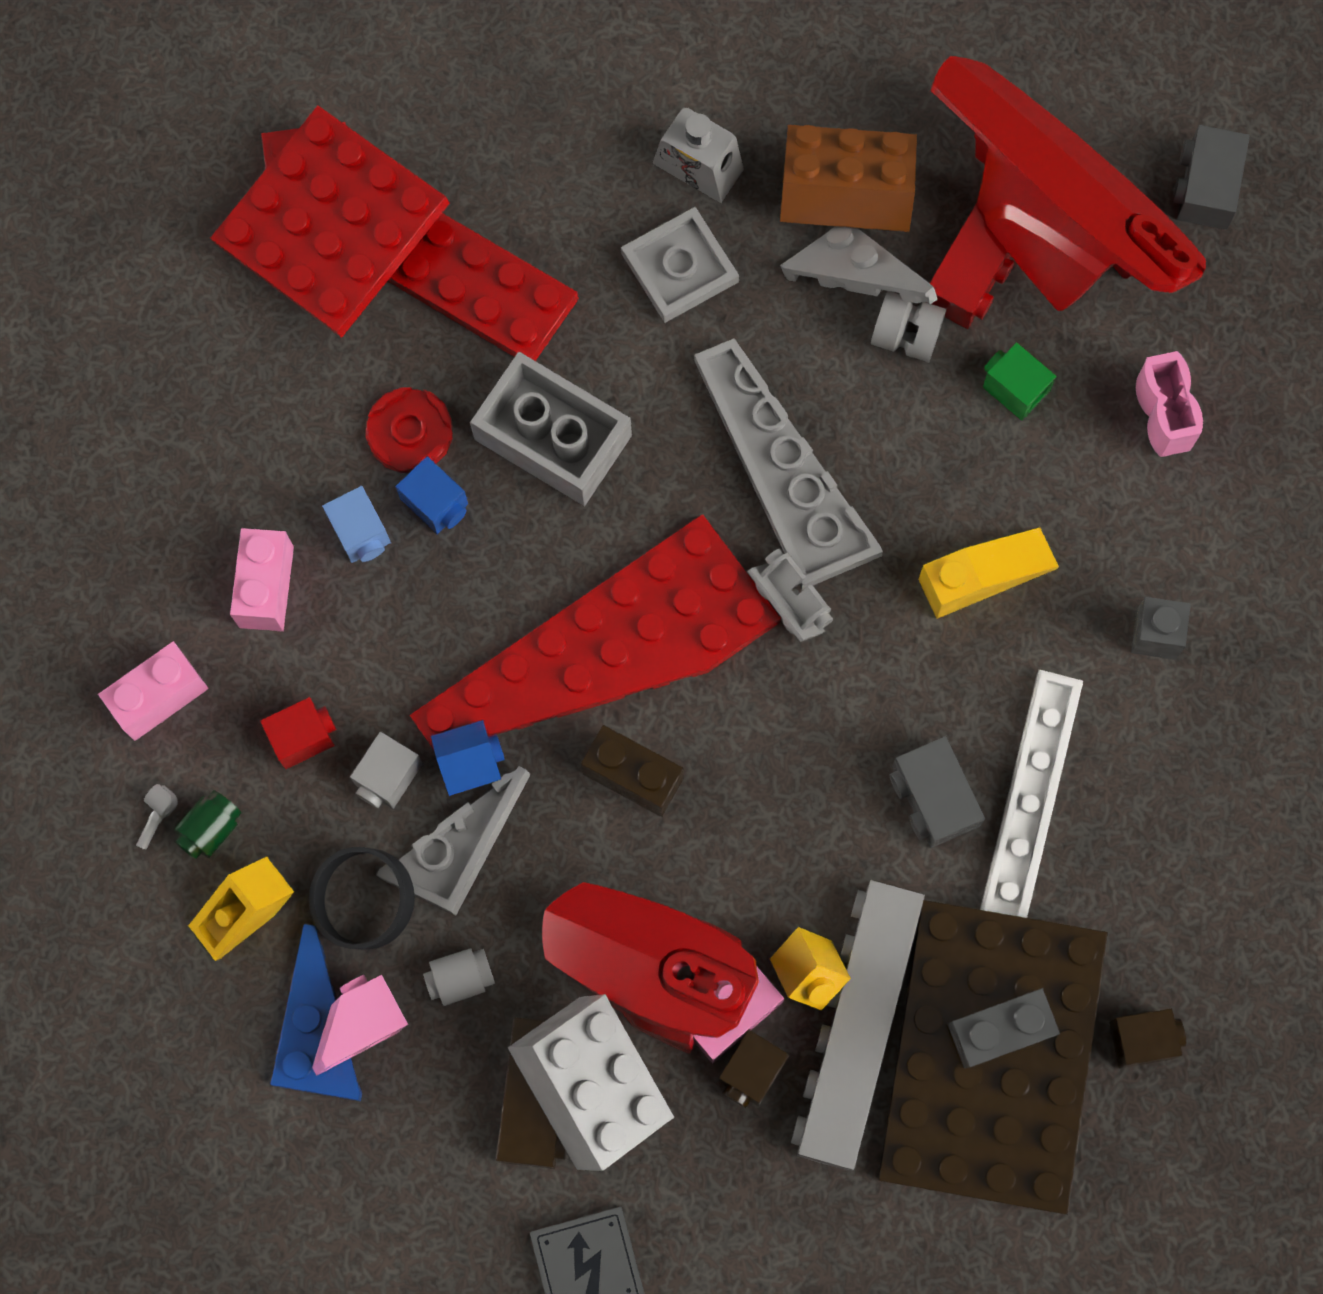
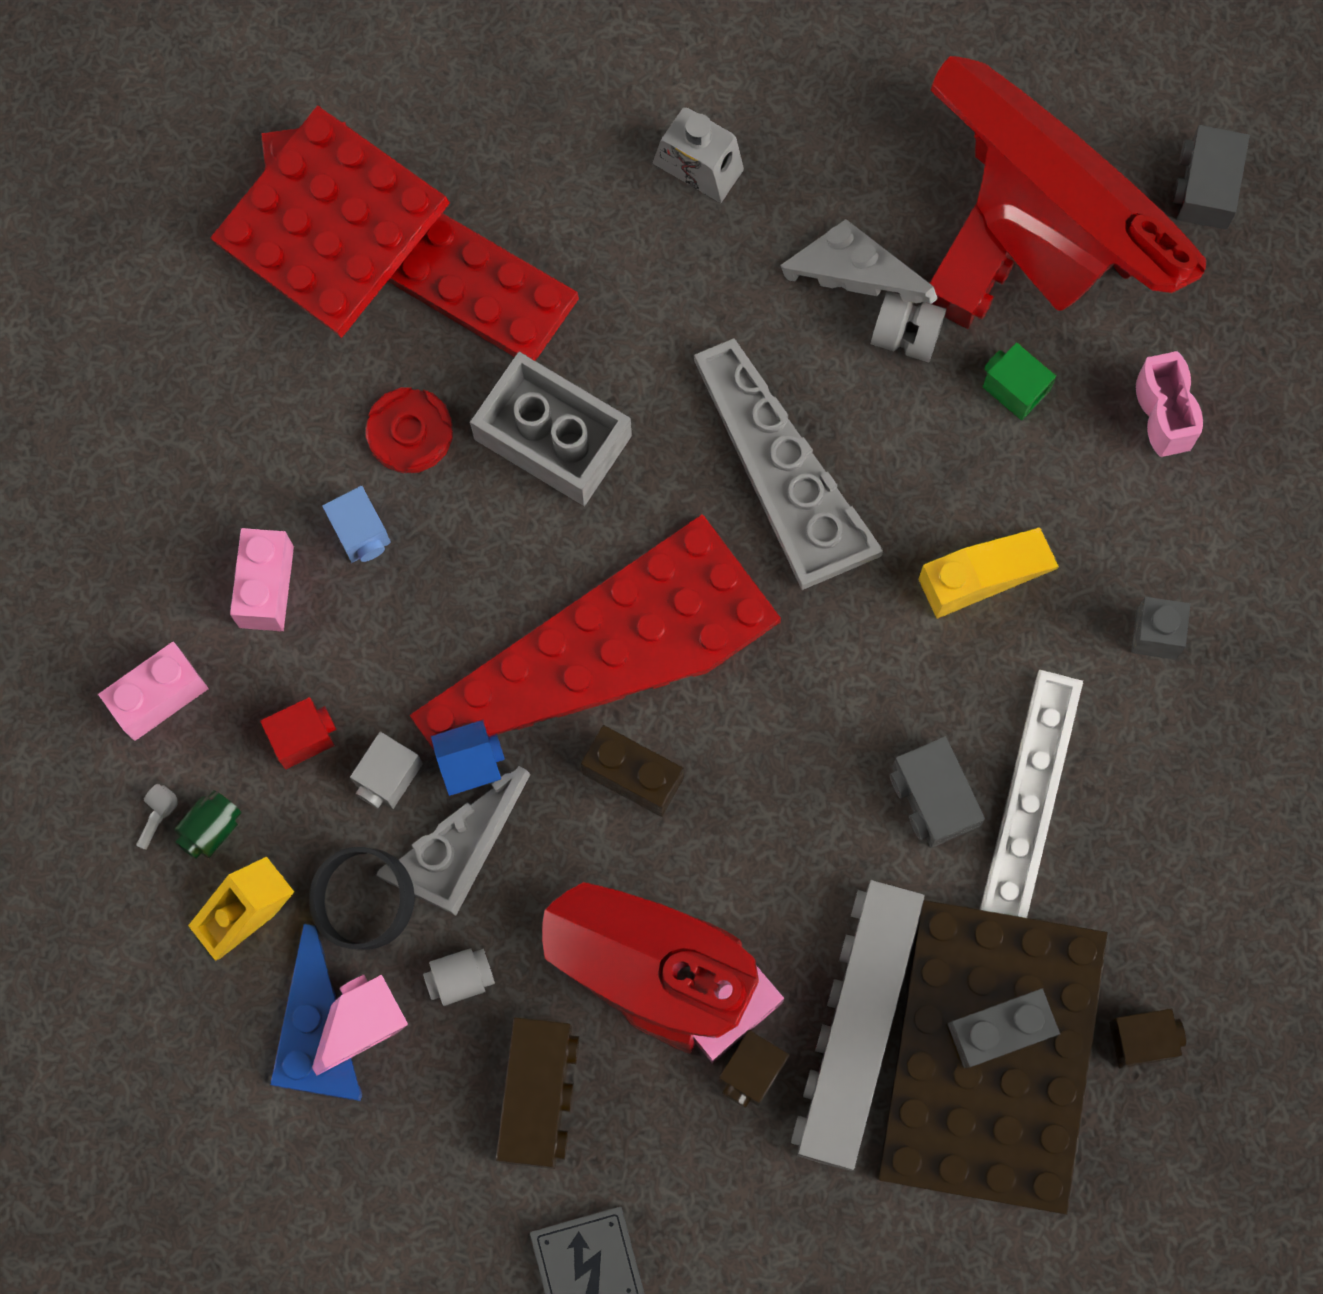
blue brick [395,456,468,534] -> none
brick [508,994,674,1171] -> none
light grey plate [621,207,739,323] -> none
light grey hinge [747,549,833,642] -> none
yellow brick [770,927,851,1011] -> none
dark orange brick [780,125,917,232] -> none

